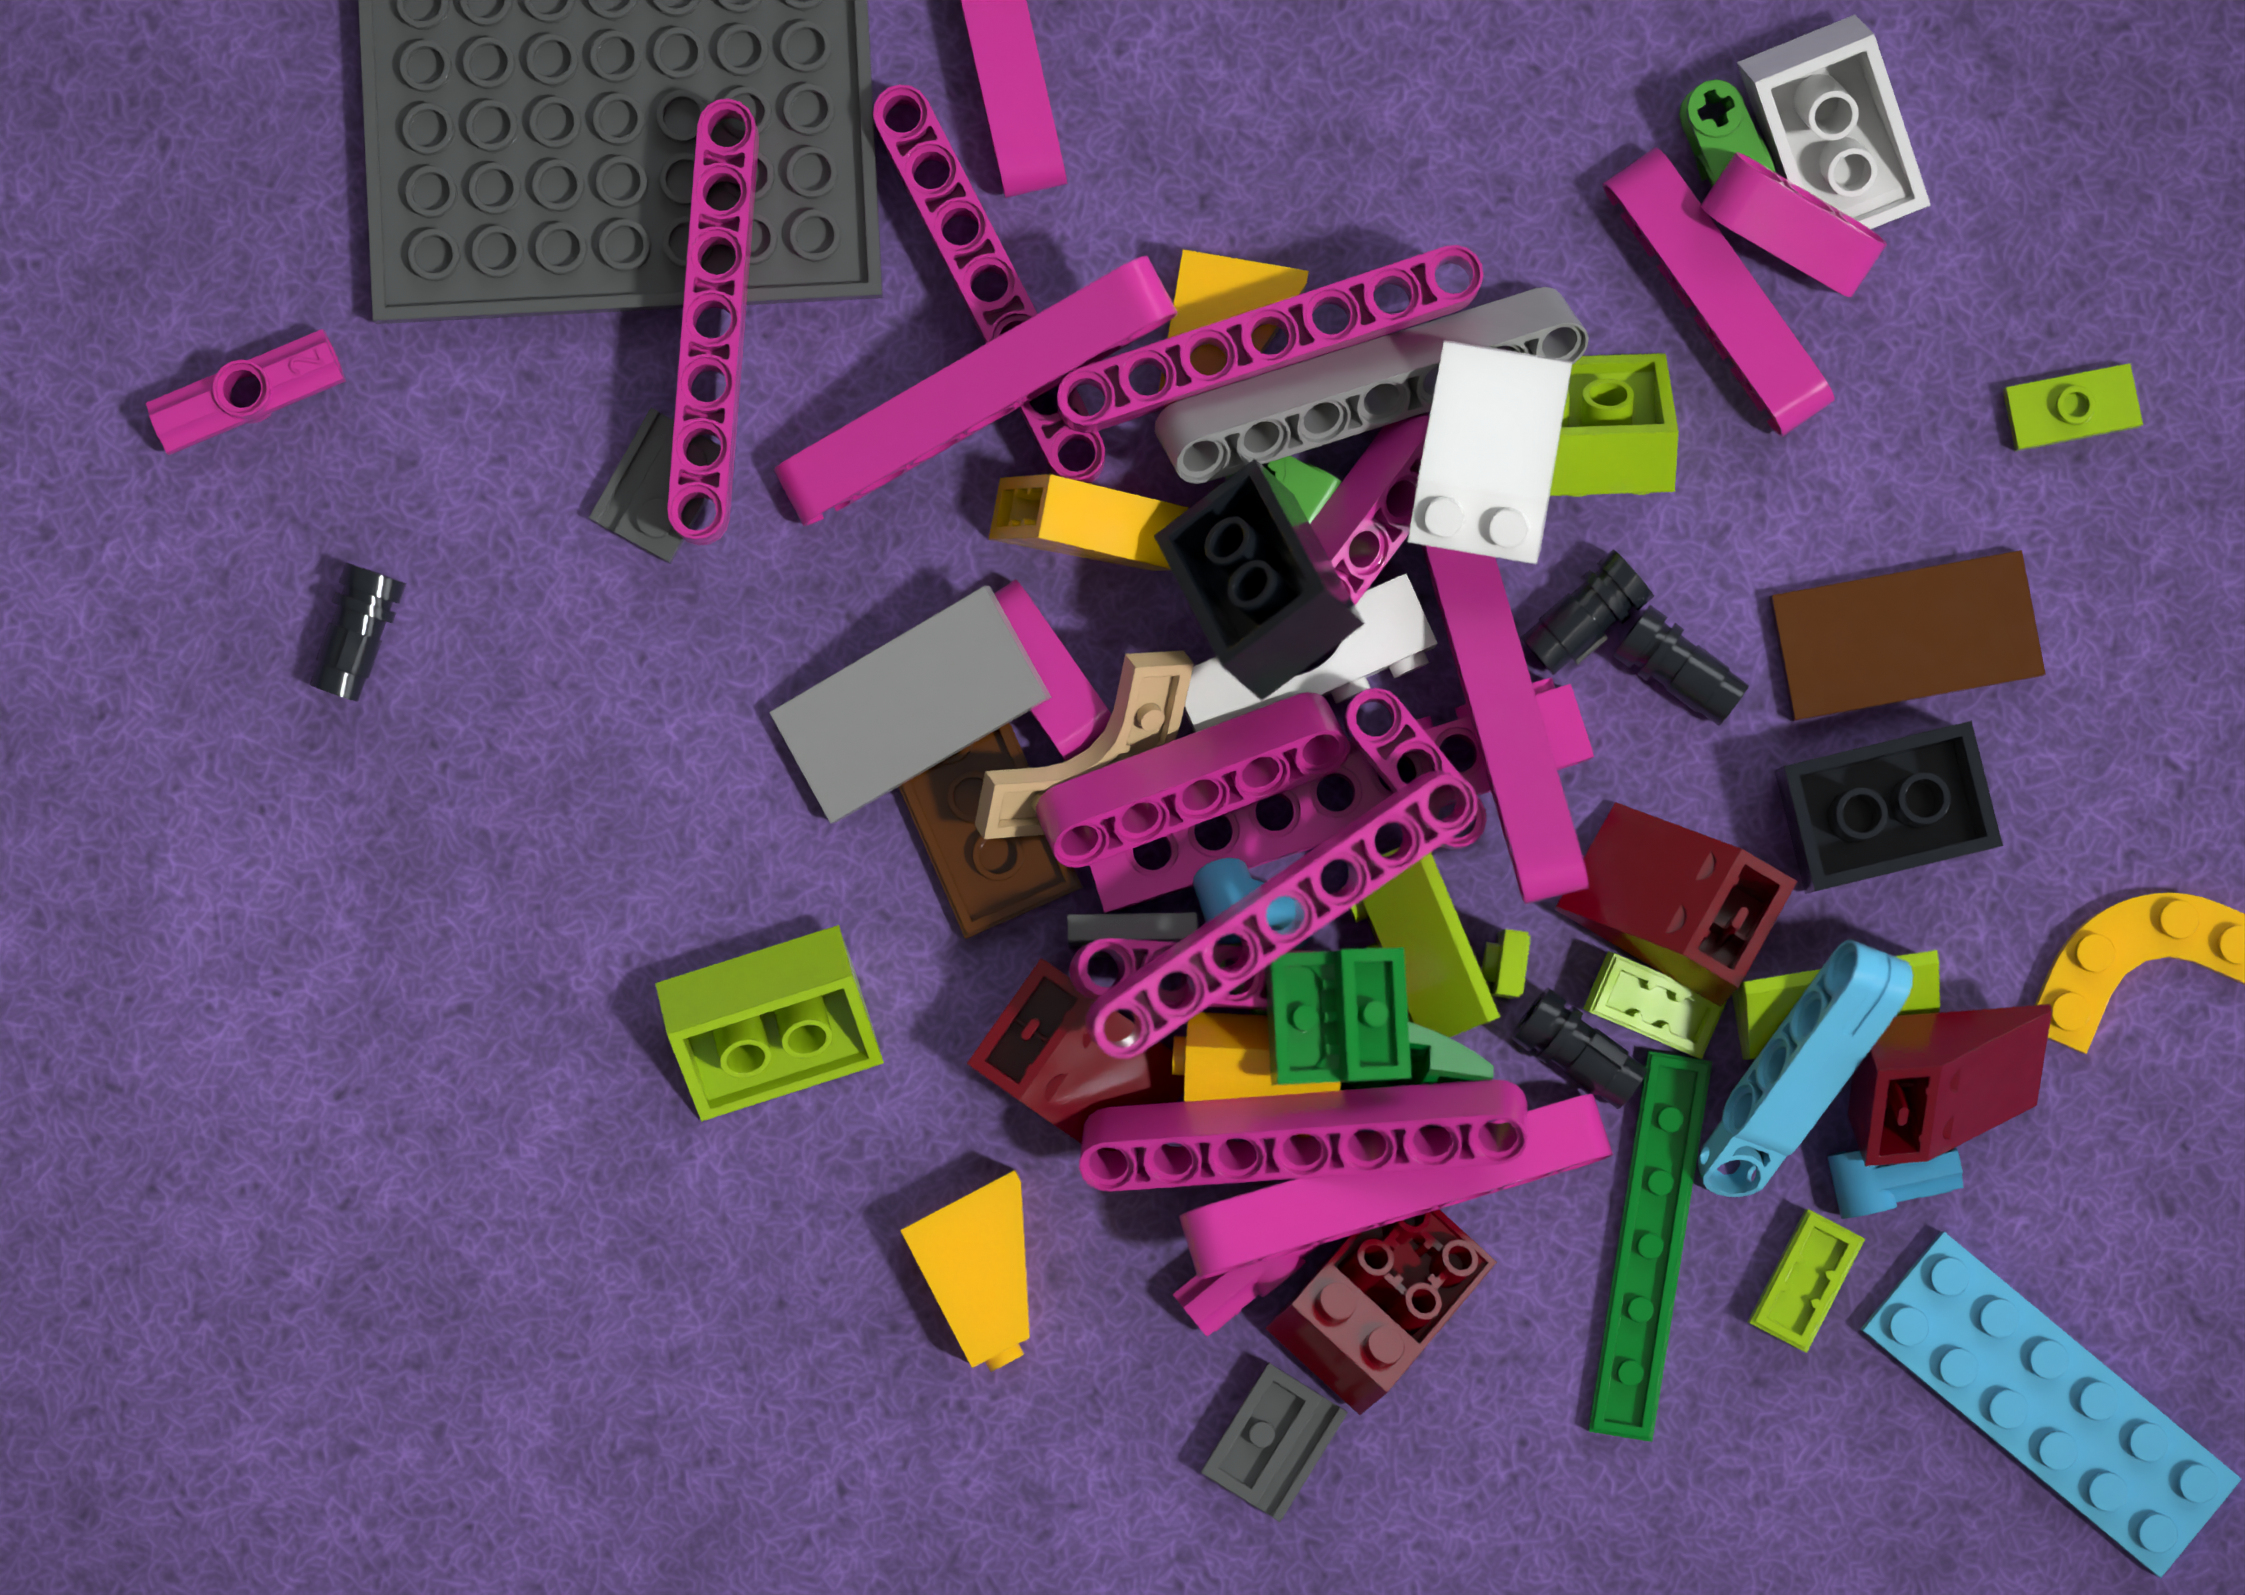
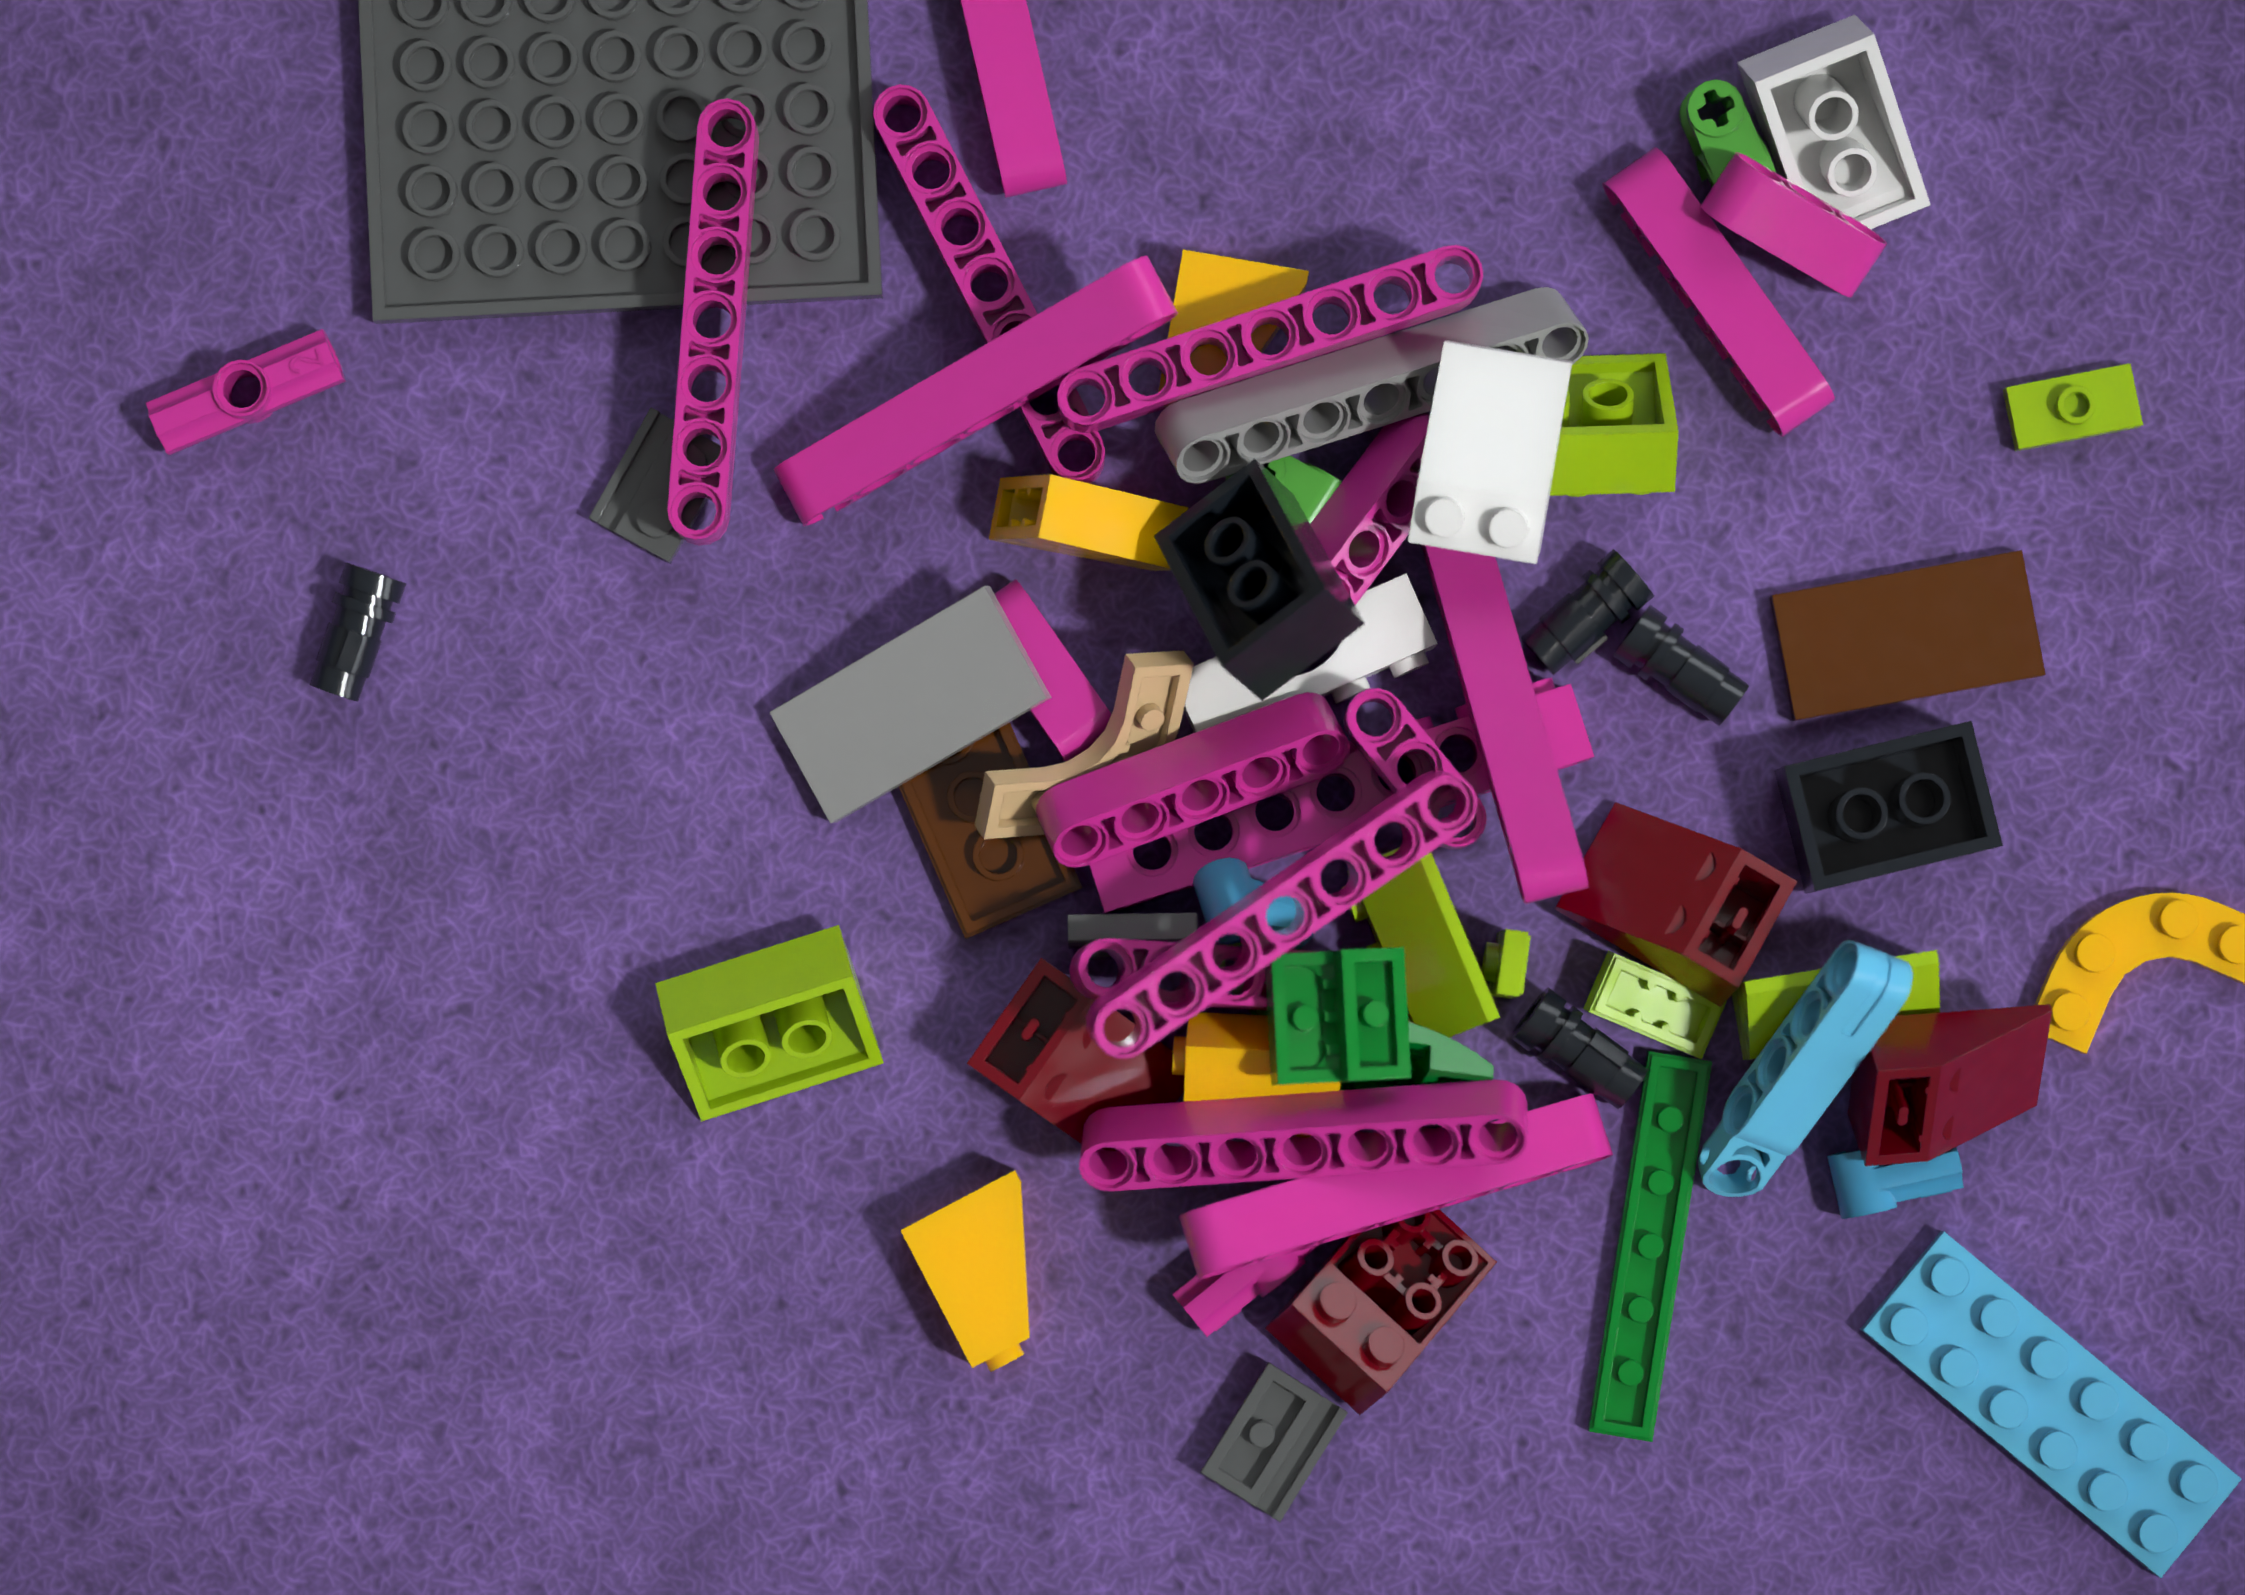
lime plate [1747,1209,1865,1353] -> none

